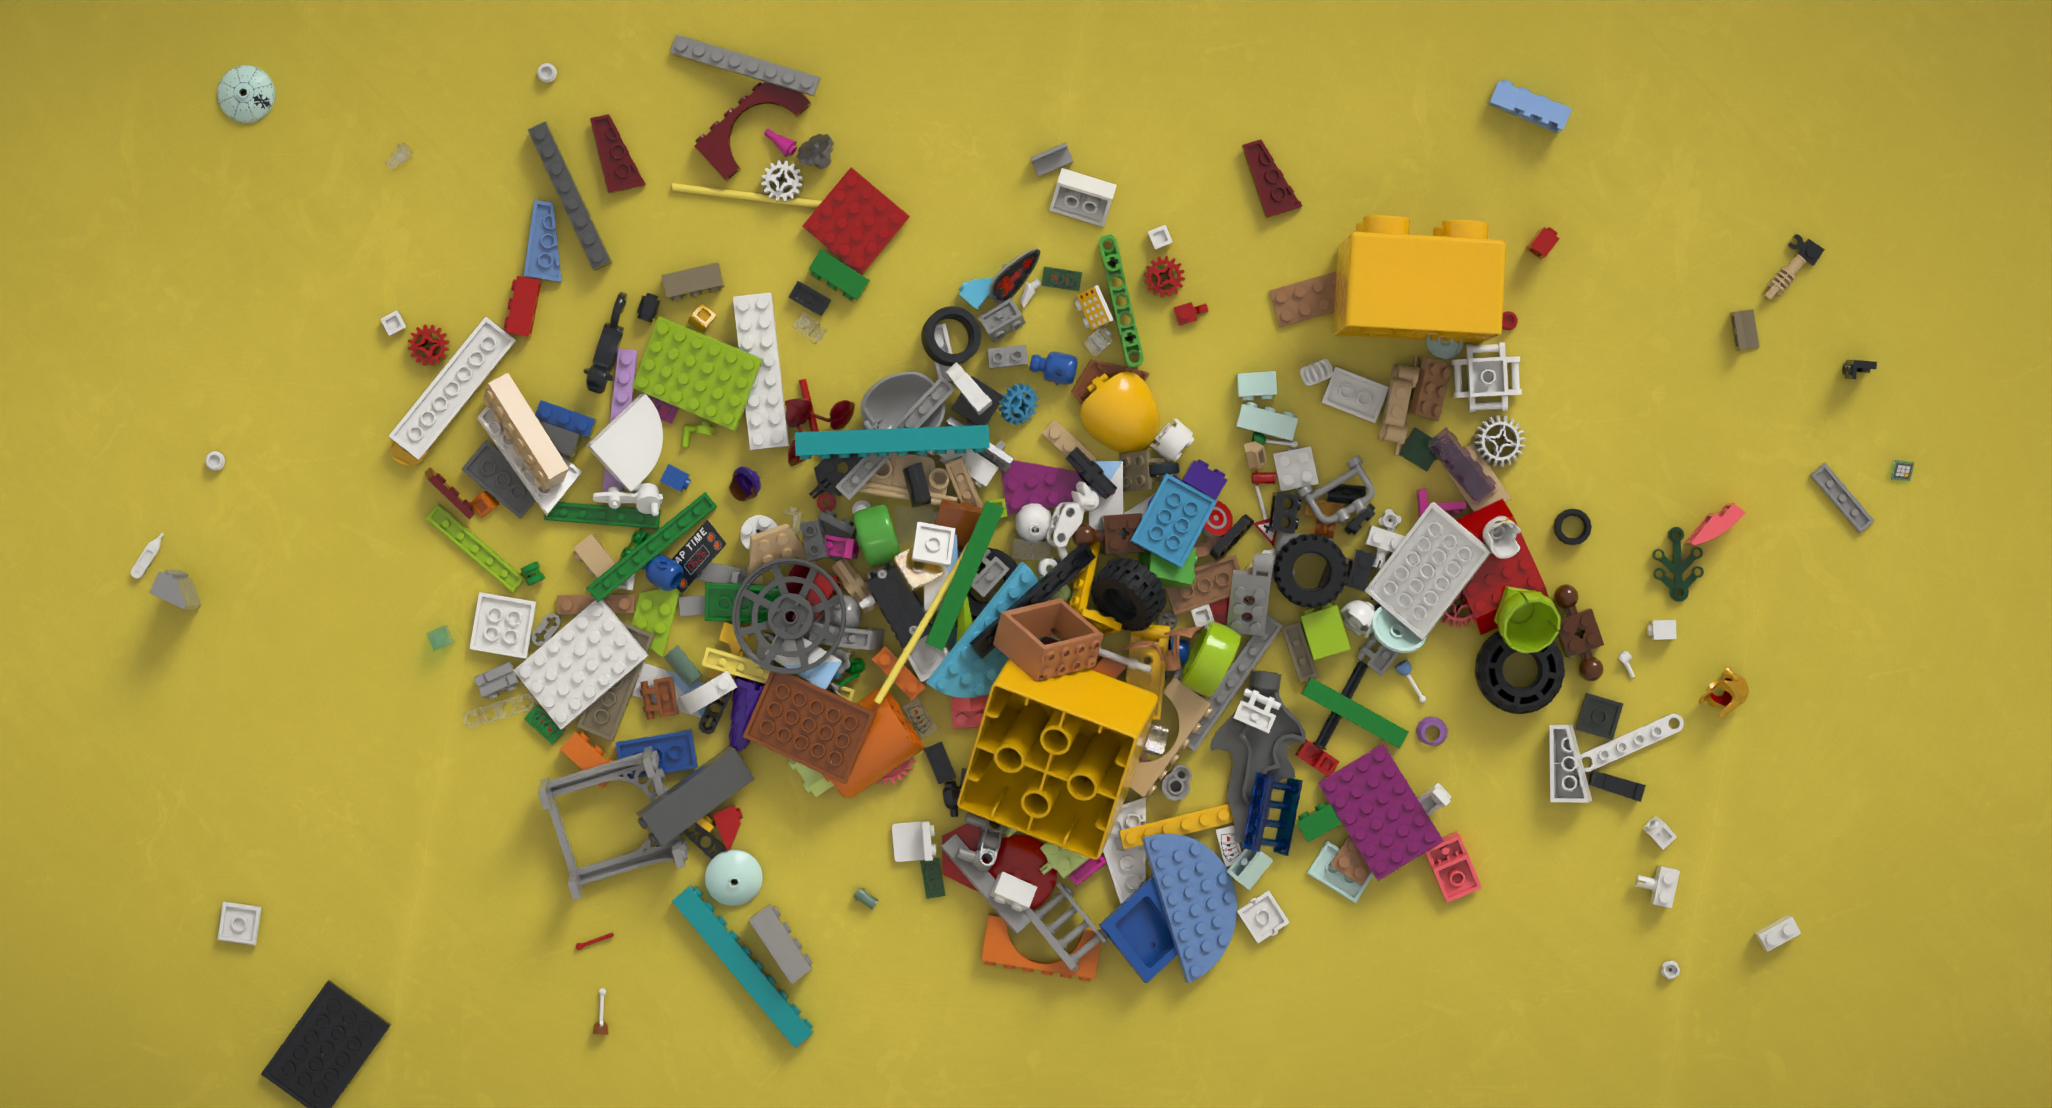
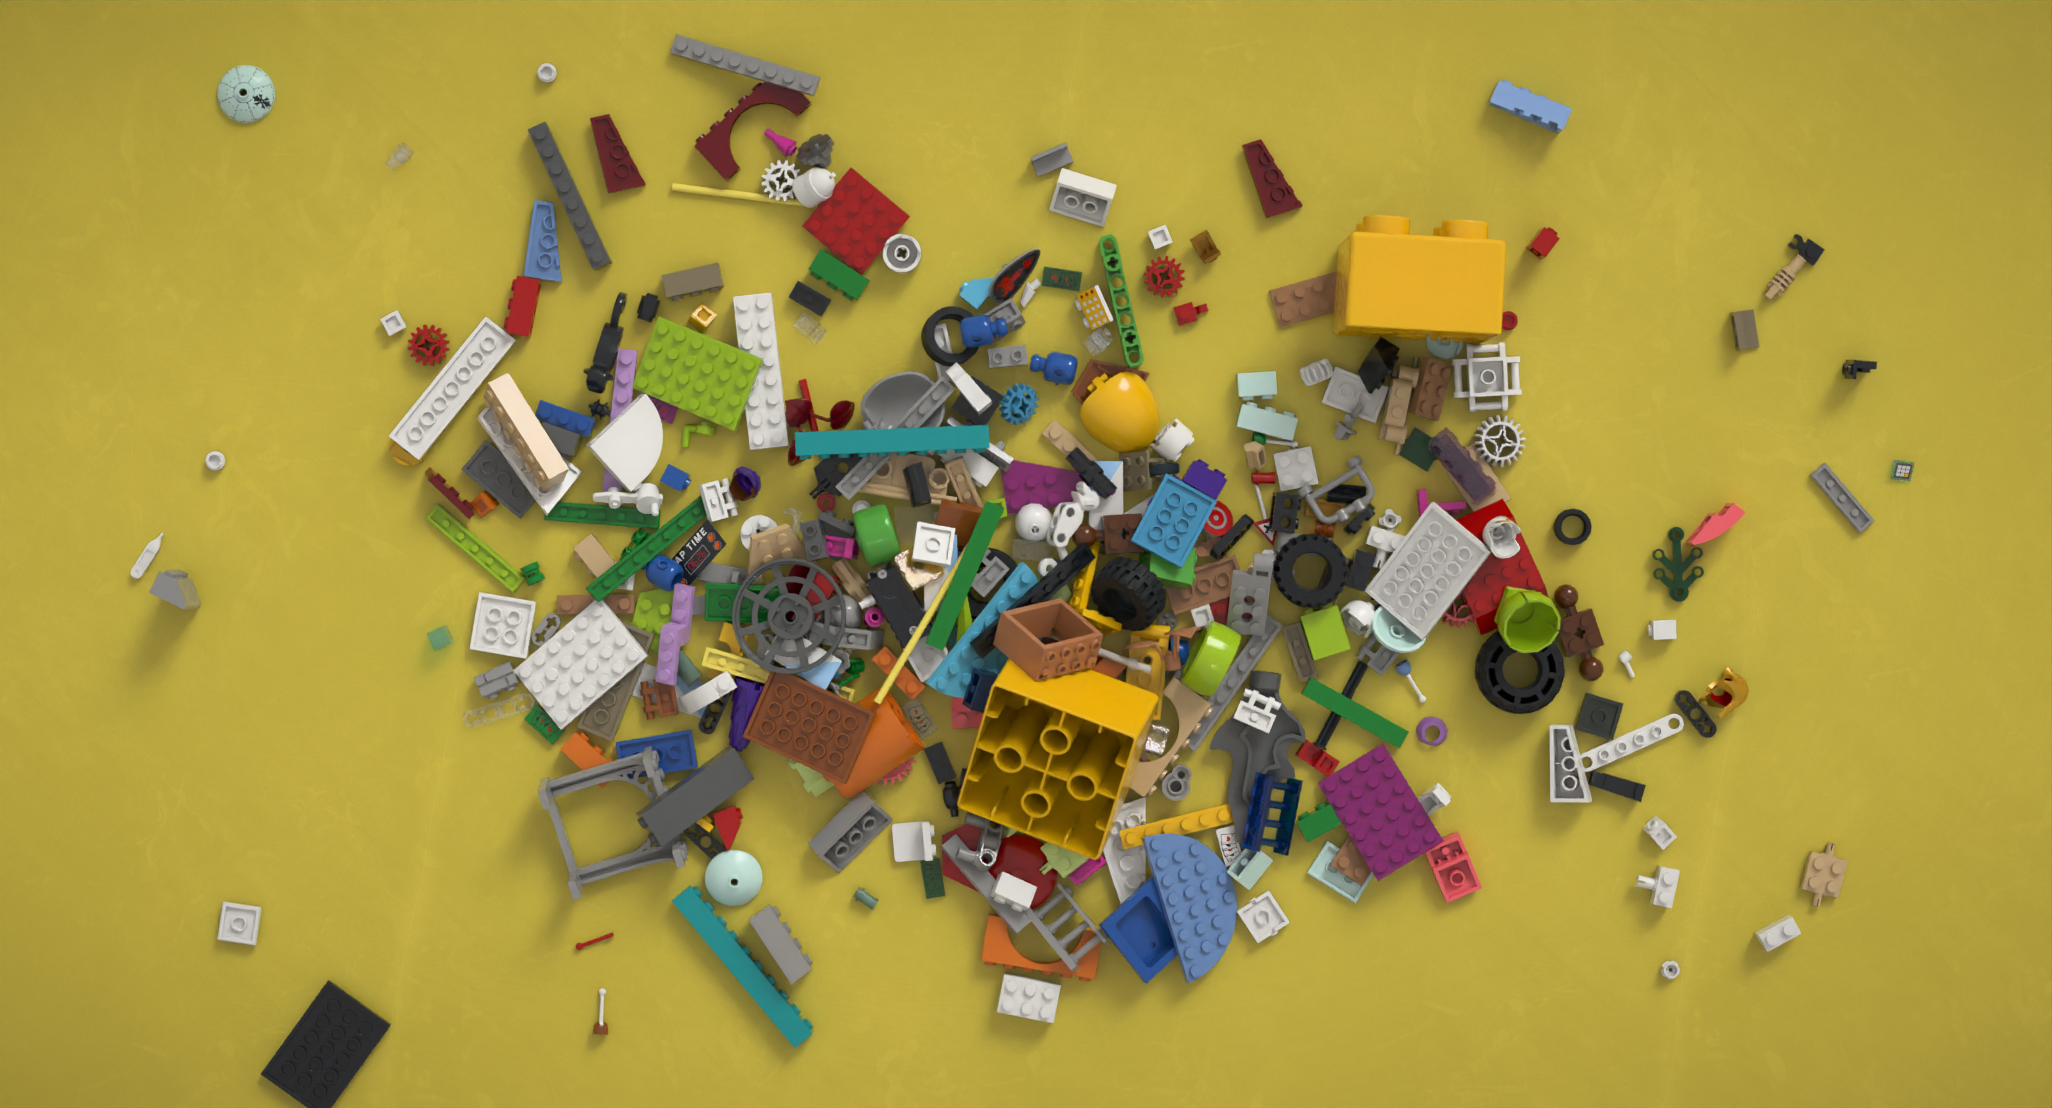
none -> black wheel [588,399,611,420]
none -> lavender bracket [656,583,695,685]
none -> white plate [699,478,738,522]
none -> white helmet [793,167,836,208]
none -> light grey slope [808,791,893,873]
none -> dark pink cone [864,608,884,627]
none -> white brick [883,234,922,274]
none -> blue piece [960,315,1008,348]
none -> dark blue brick [962,668,998,713]
none -> white brick [997,972,1061,1023]
none -> pearl gold bracket [1190,230,1221,264]
none -> light grey arm [1334,402,1364,440]
none -> black slope [1358,336,1400,394]
none -> black beam [1674,690,1717,738]
none -> tan plate [1800,842,1848,907]

